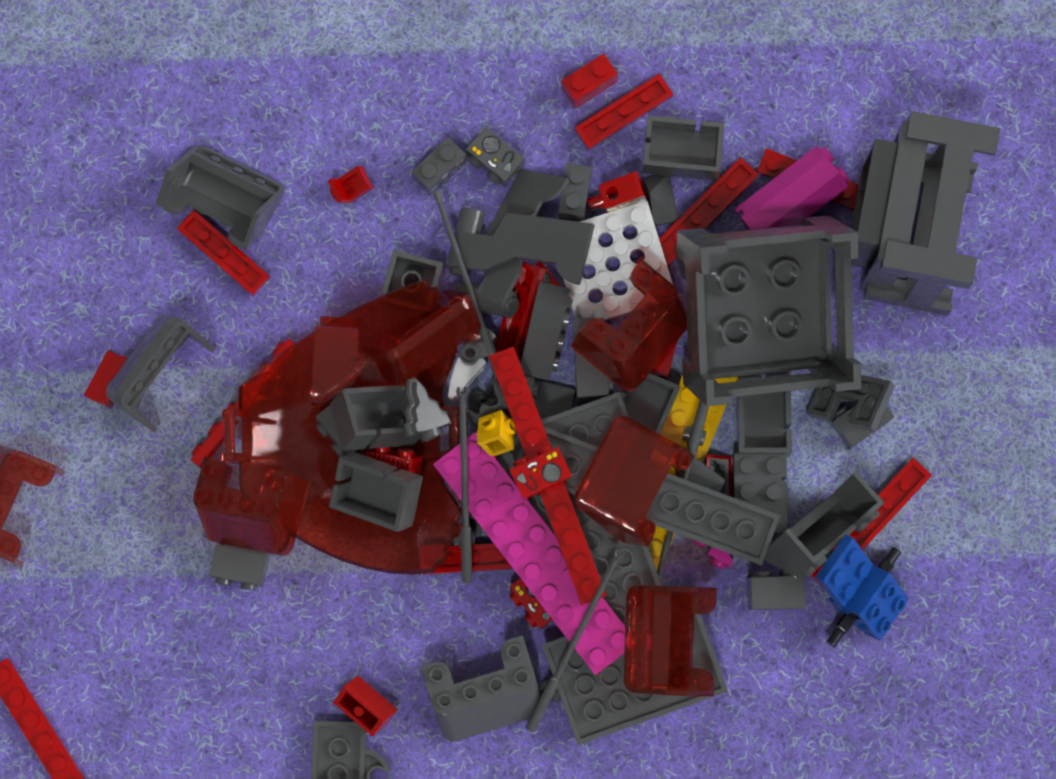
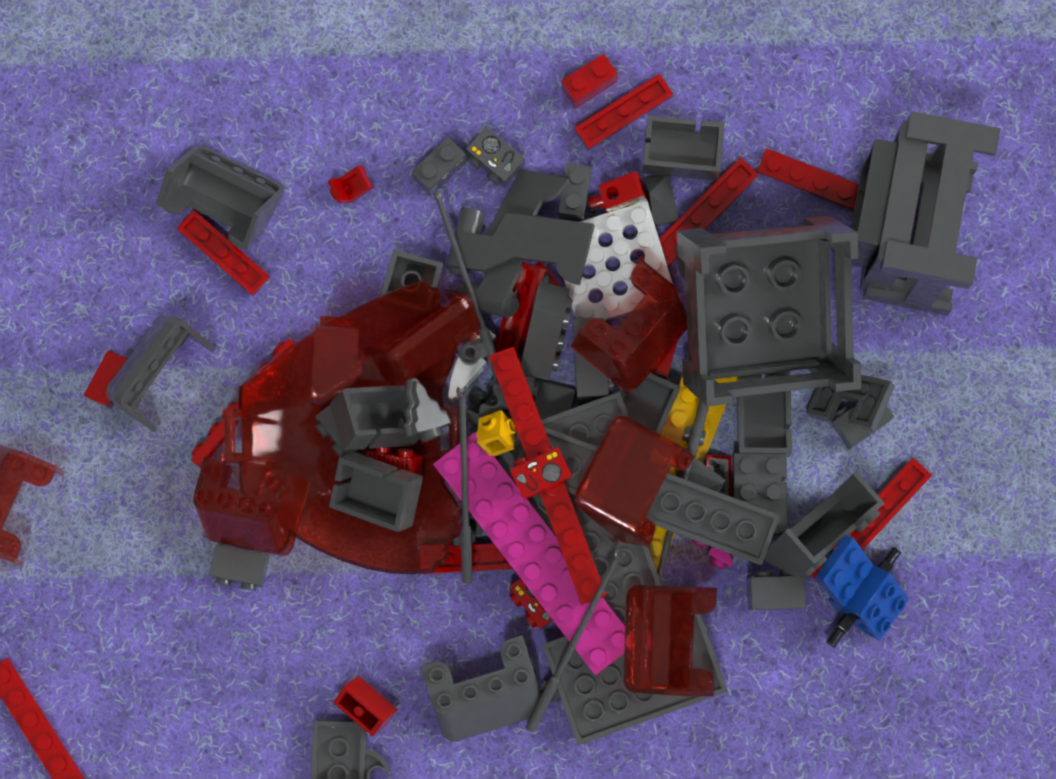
dark pink brick [734,146,849,230] -> none

